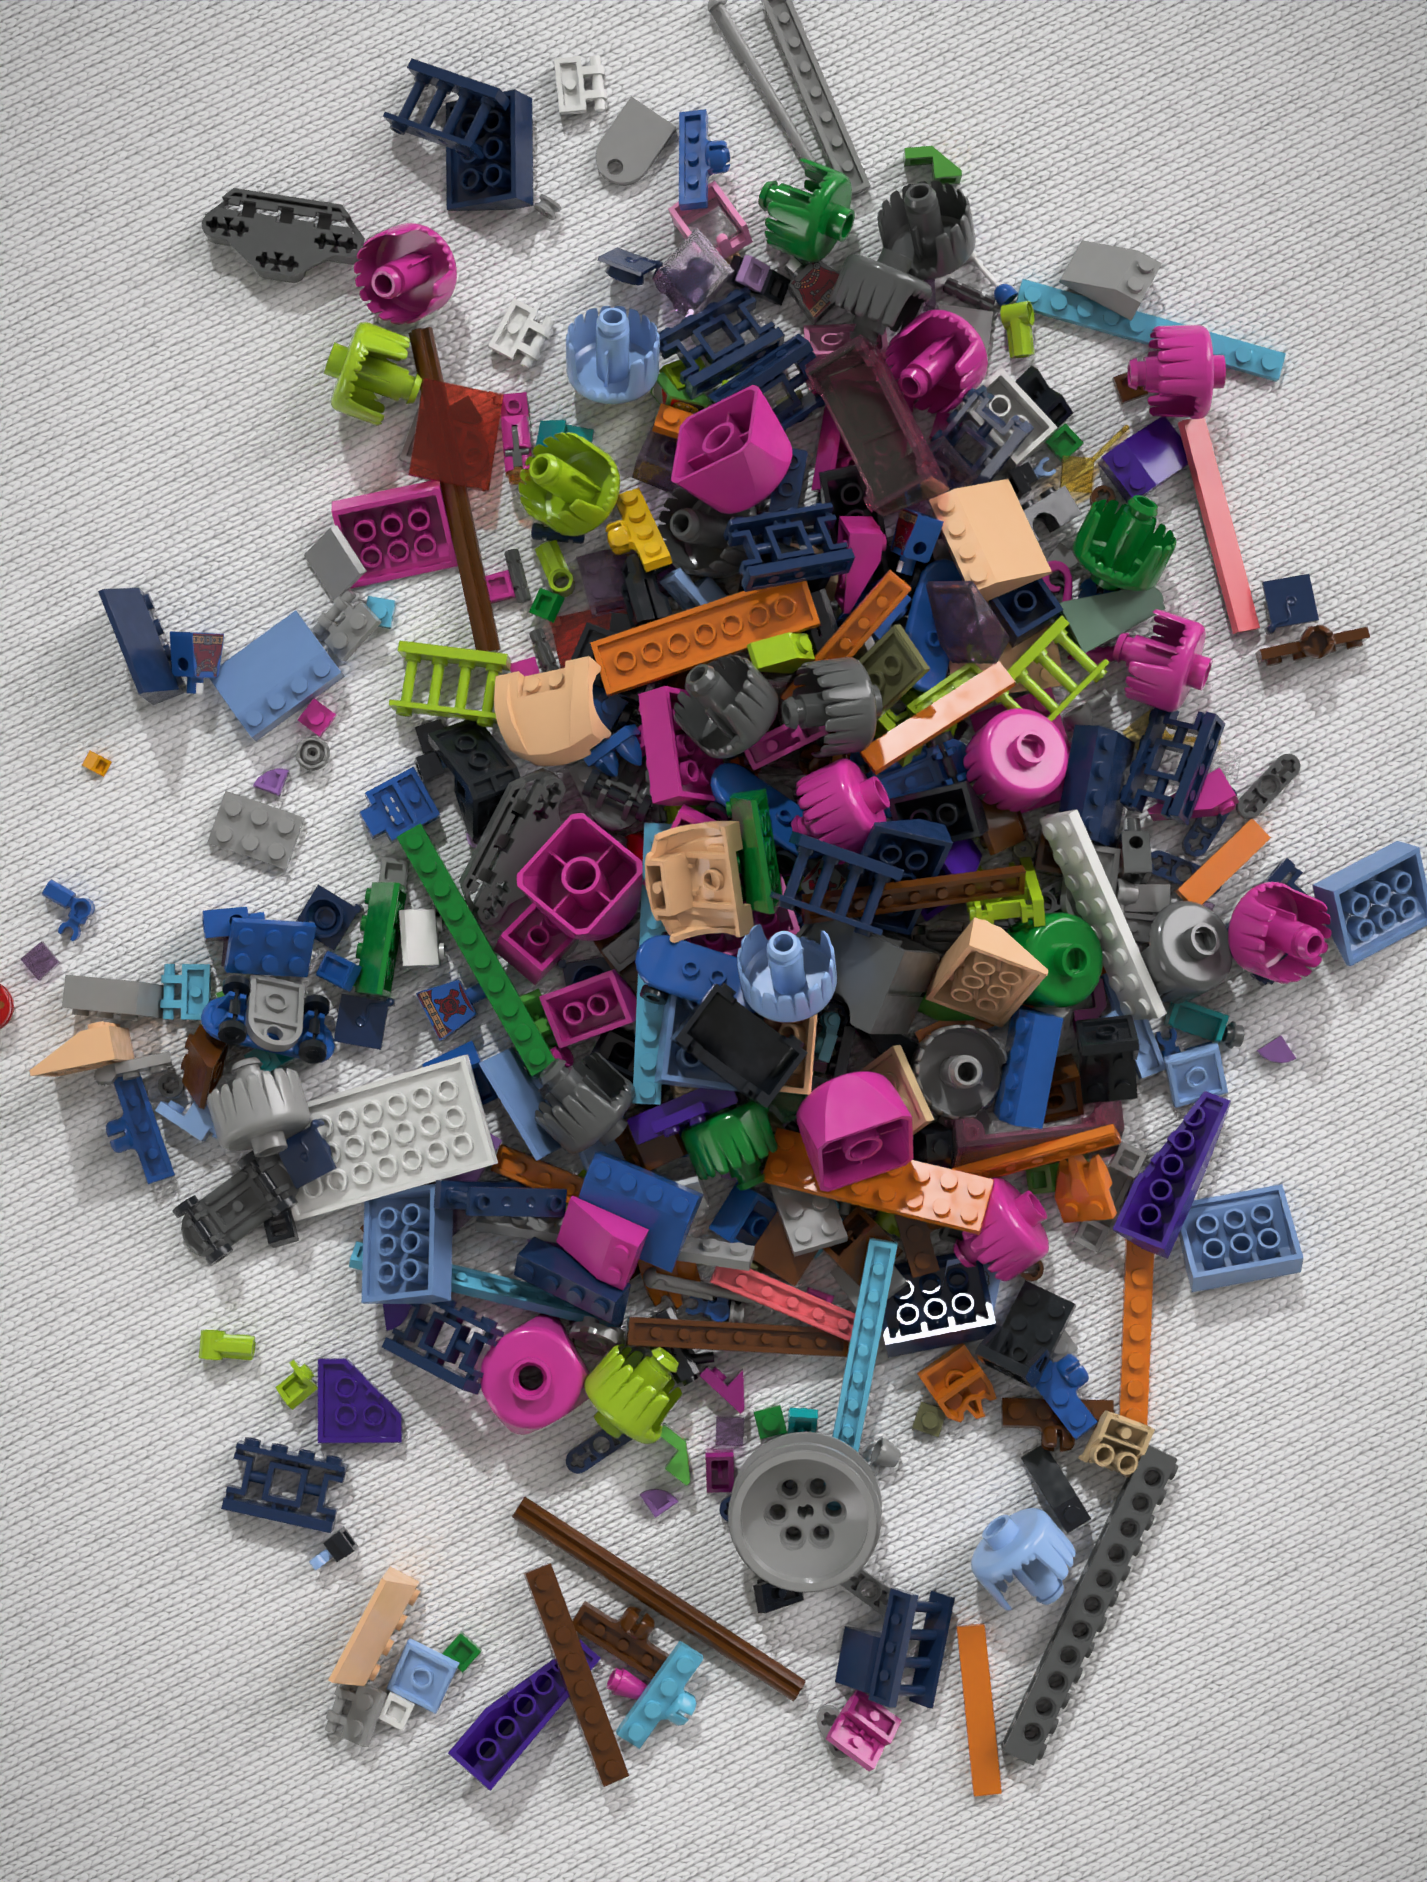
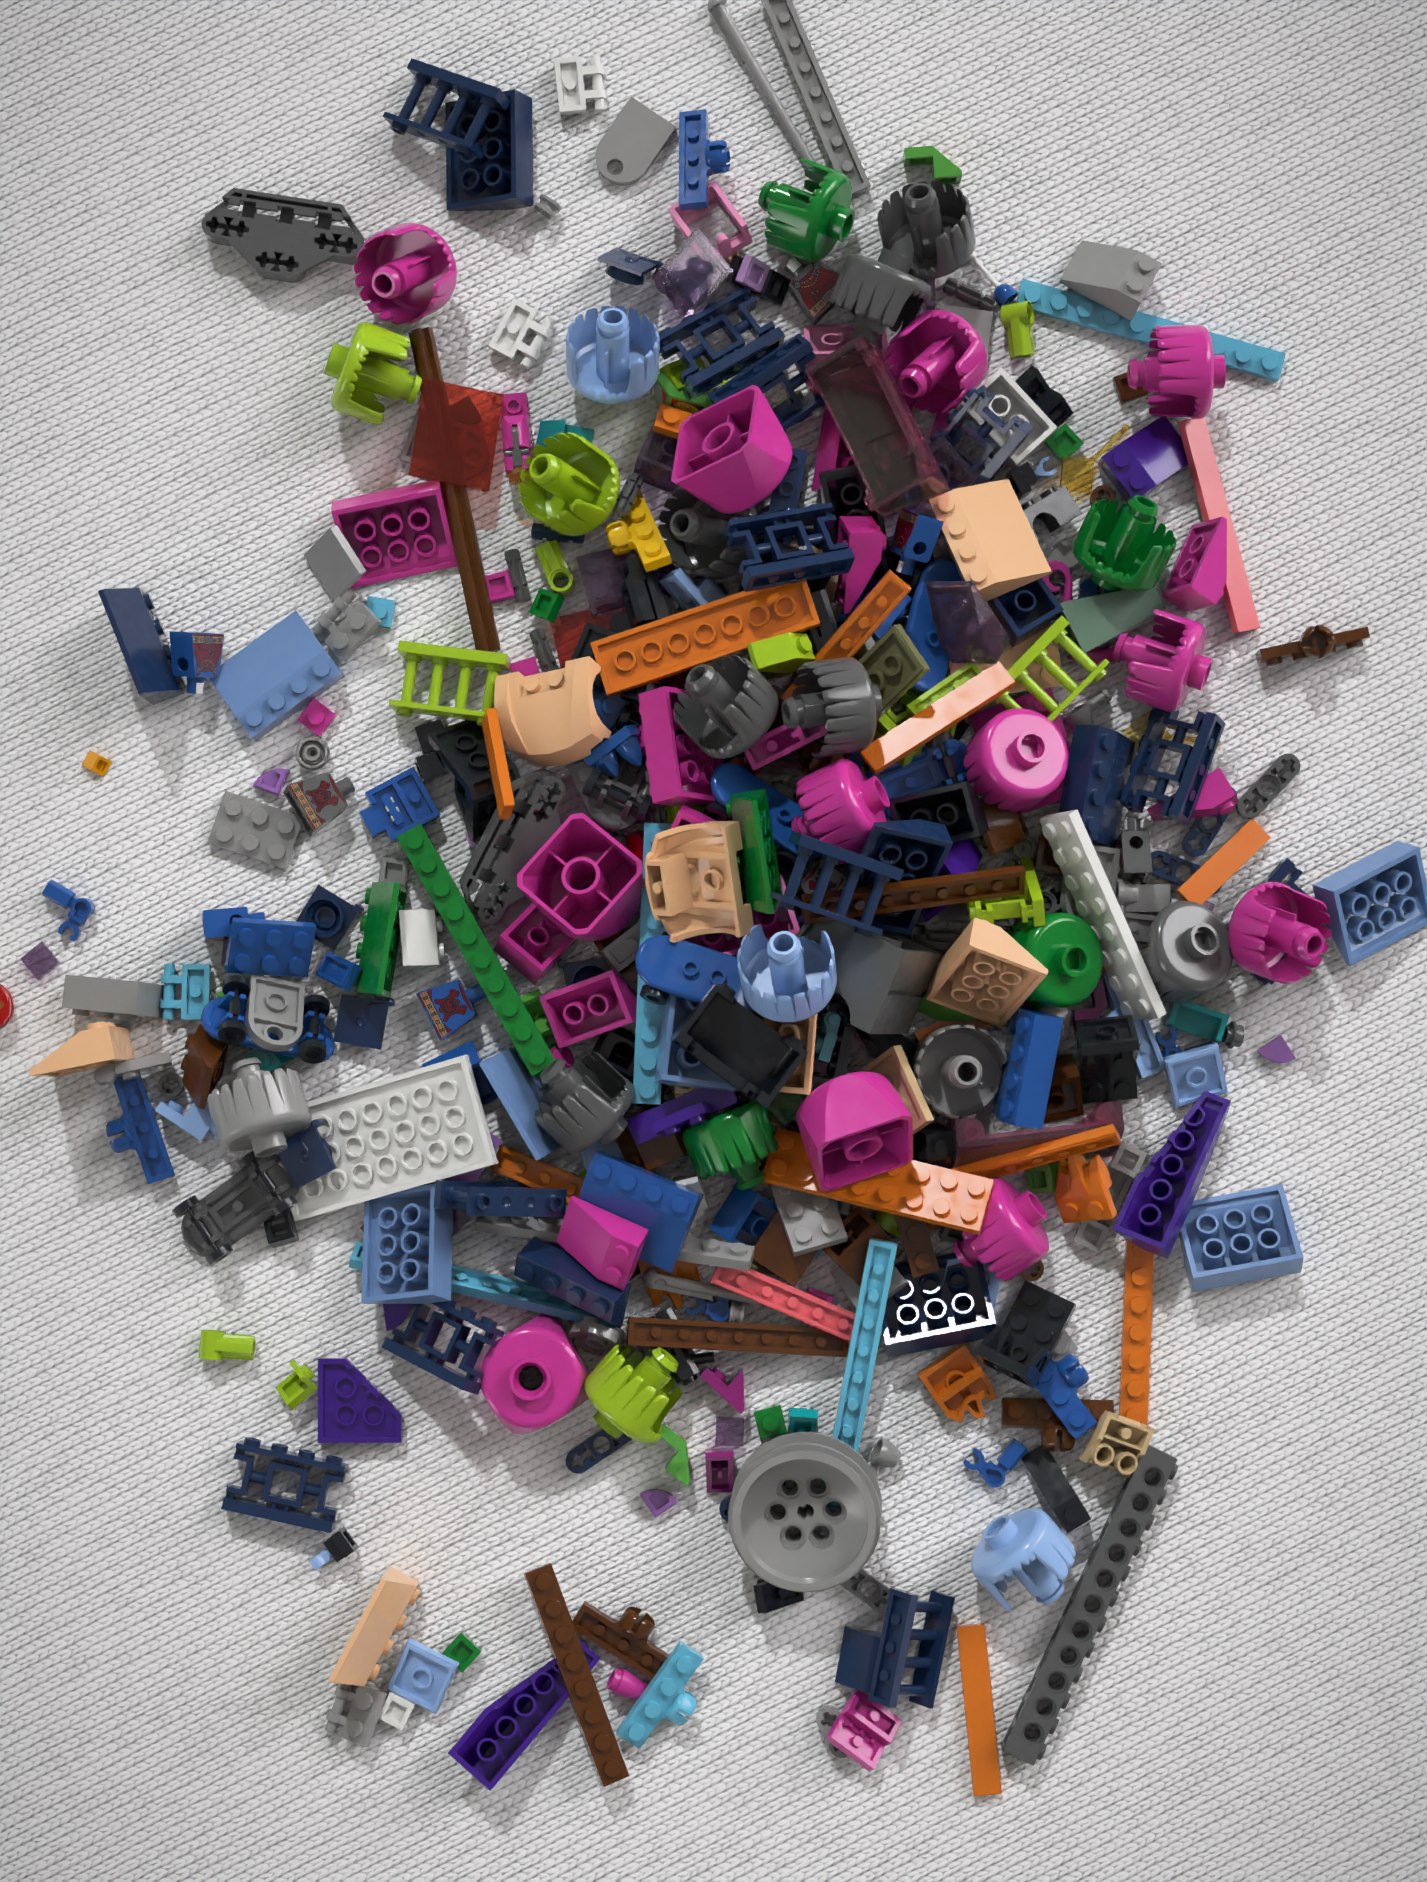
reddish brown axle [512,1497,806,1701] -> none
olive plate [912,1401,946,1437] -> none
dark blue hat [1262,574,1319,635] -> none
none -> torso [283,772,355,837]
none -> orange tile [482,708,515,820]
none -> dark grey axle [613,473,644,518]
none -> blue bar [963,1438,1028,1487]
none -> dark pink slope [1162,516,1227,612]

